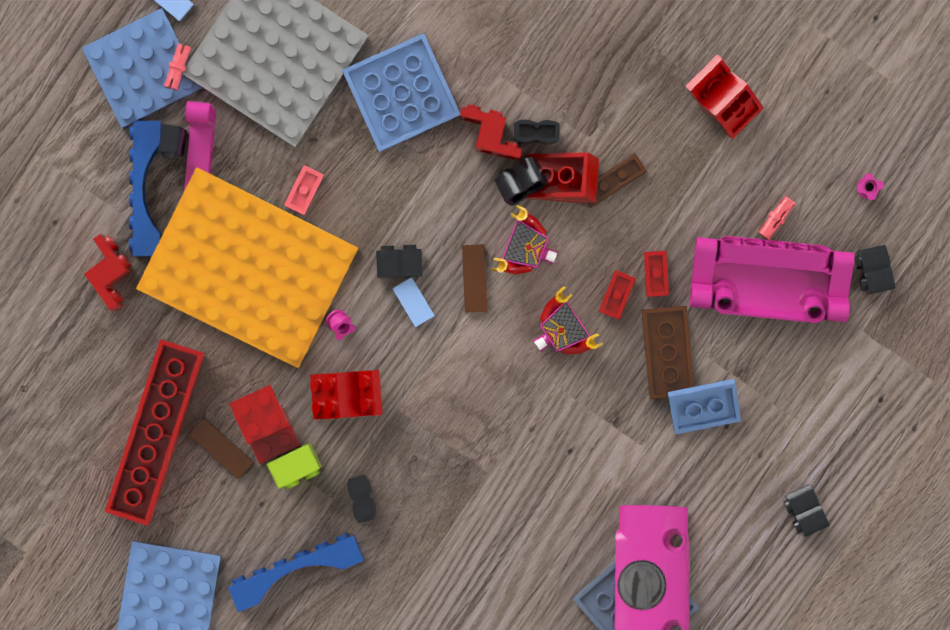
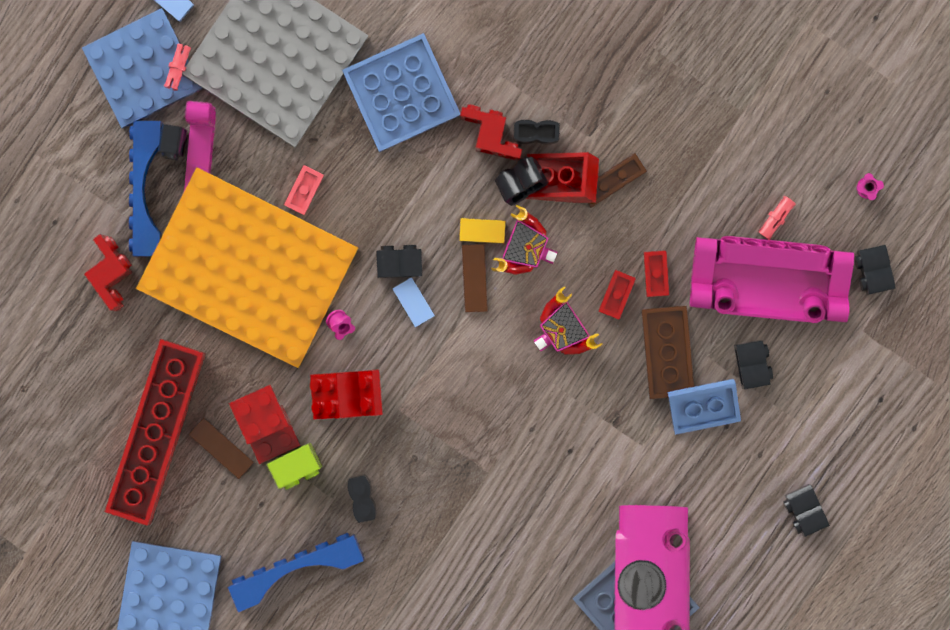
red bracket [685,55,764,139] -> none
none -> yellow tile [459,218,506,244]
none -> black brick [734,340,773,390]

